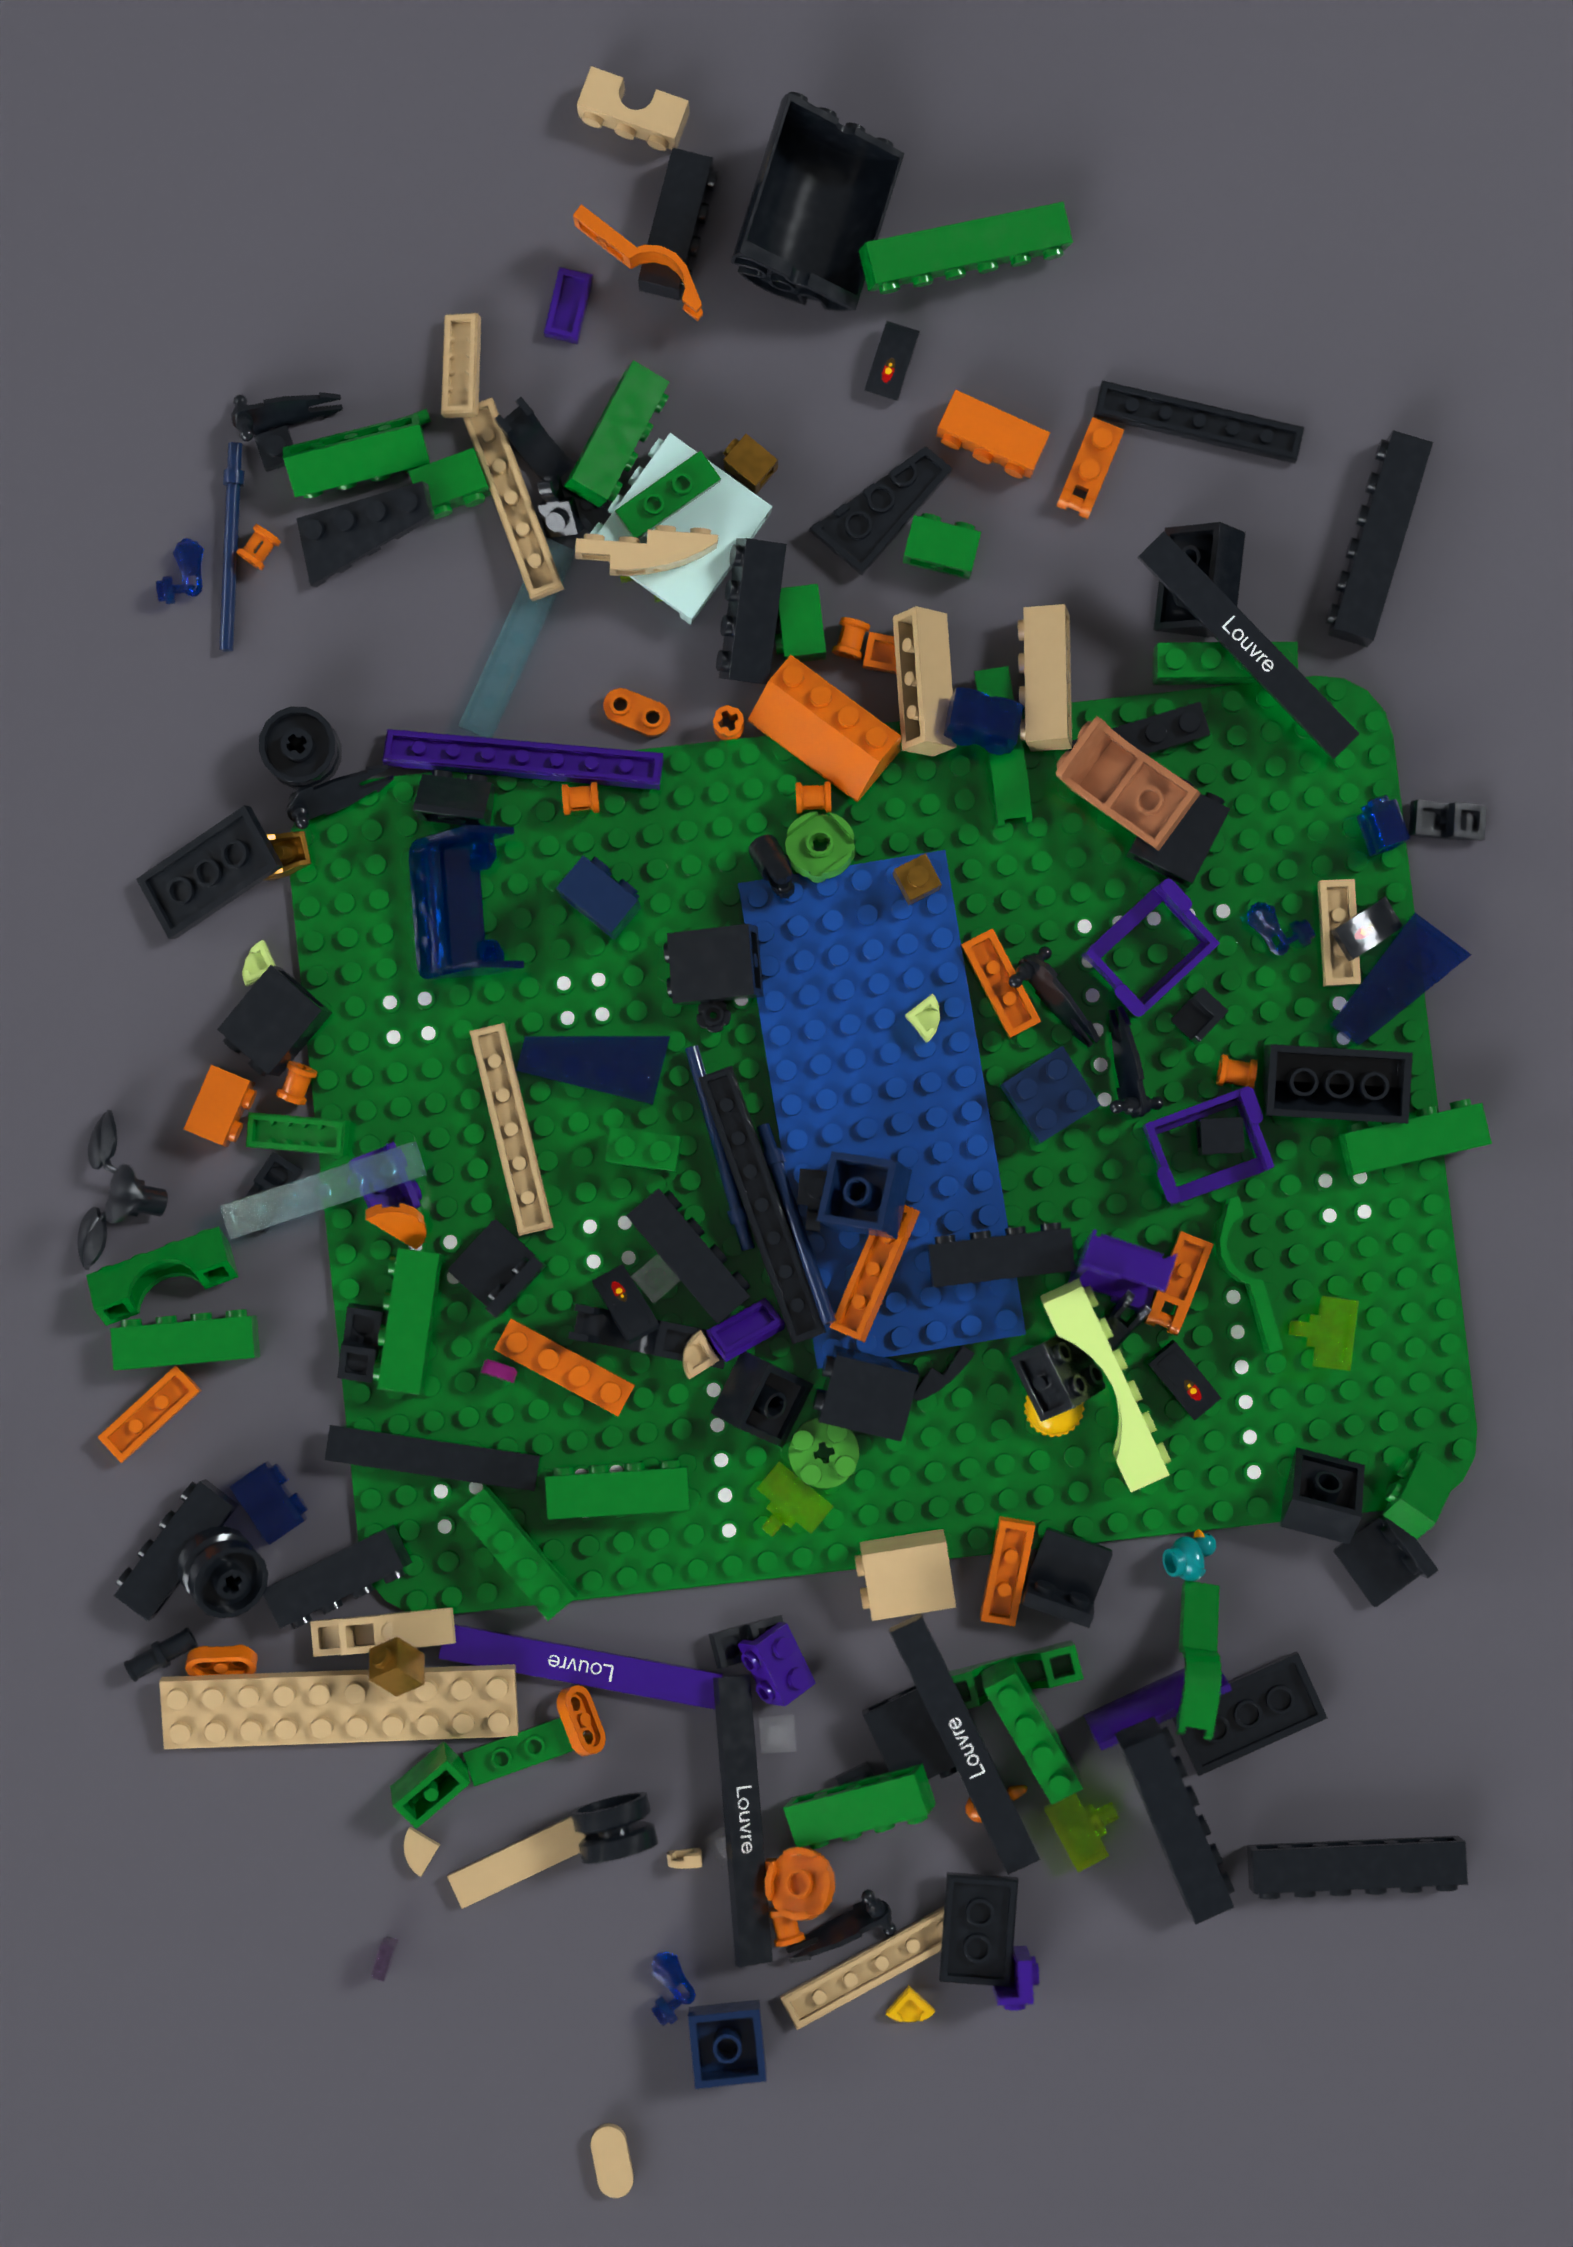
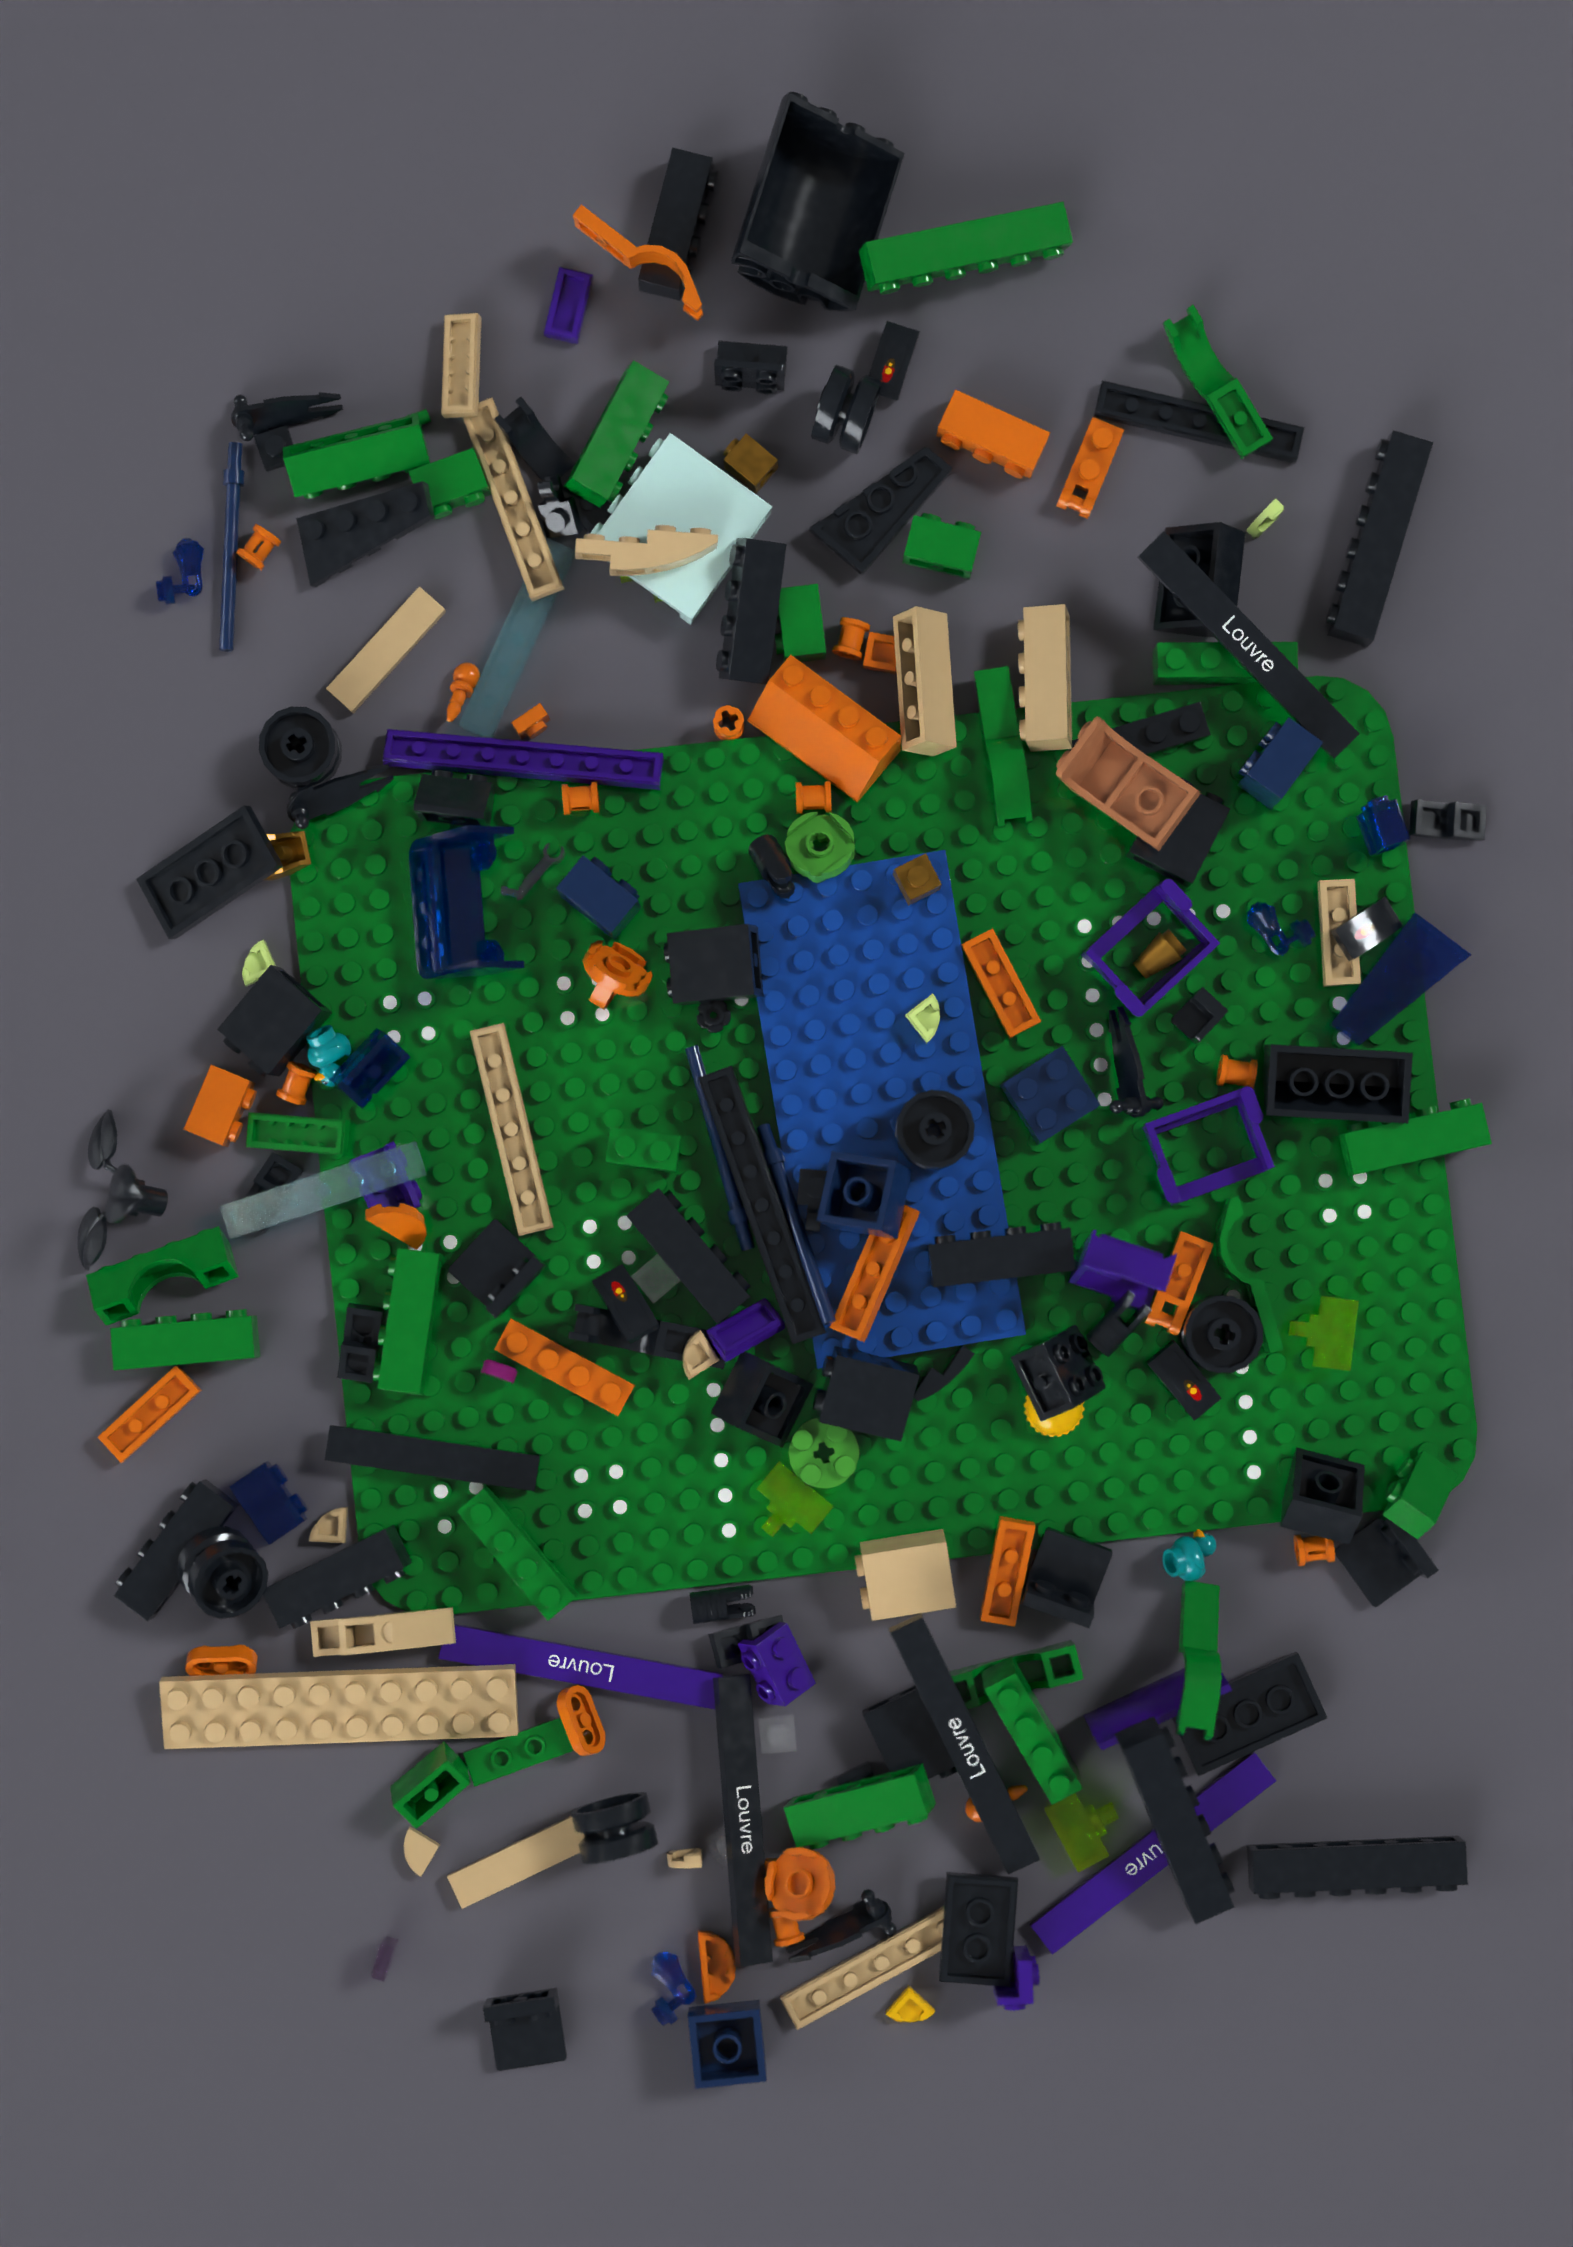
black pin [124,1627,198,1682] -> none
pearl gold brick [369,1637,425,1697] -> none
clear blue wing [516,1036,670,1105] -> none
green brick [545,1460,691,1520] -> none
tan arch [577,66,690,151] -> none
tan tile [591,2123,634,2198] -> none
orange plate [603,688,671,738] -> none
green plate [615,450,721,539] -> none
clear blue brick [943,687,1024,755] -> none
black piece [1009,946,1100,1048] -> none
yellowish green arch [1040,1278,1171,1492] -> none
black panel [1196,1117,1245,1156] -> none
none -> teal animal [306,1025,351,1087]
none -> tan tile [309,1507,348,1543]
none -> tan tile [326,586,446,714]
none -> clear blue brick [328,1028,410,1109]
none -> orange bar [447,663,481,722]
none -> black bracket [483,1988,567,2071]
none -> piece [500,843,565,901]
none -> orange plate [511,703,550,739]
none -> orange tile [583,940,653,1010]
none -> black hinge [689,1585,756,1624]
none -> orange tile [698,1930,736,2004]
none -> black bracket [714,341,787,395]
none -> black wheel [811,364,883,454]
none -> black wheel [895,1090,975,1170]
none -> dark purple tile [1030,1752,1276,1955]
none -> pearl gold cone [1133,929,1187,979]
none -> green piece [1163,304,1273,459]
none -> black wheel [1180,1296,1263,1373]
none -> dark blue brick [1237,718,1323,810]
none -> yellowish green tile [1246,498,1284,539]
none -> orange bush [1293,1534,1335,1567]

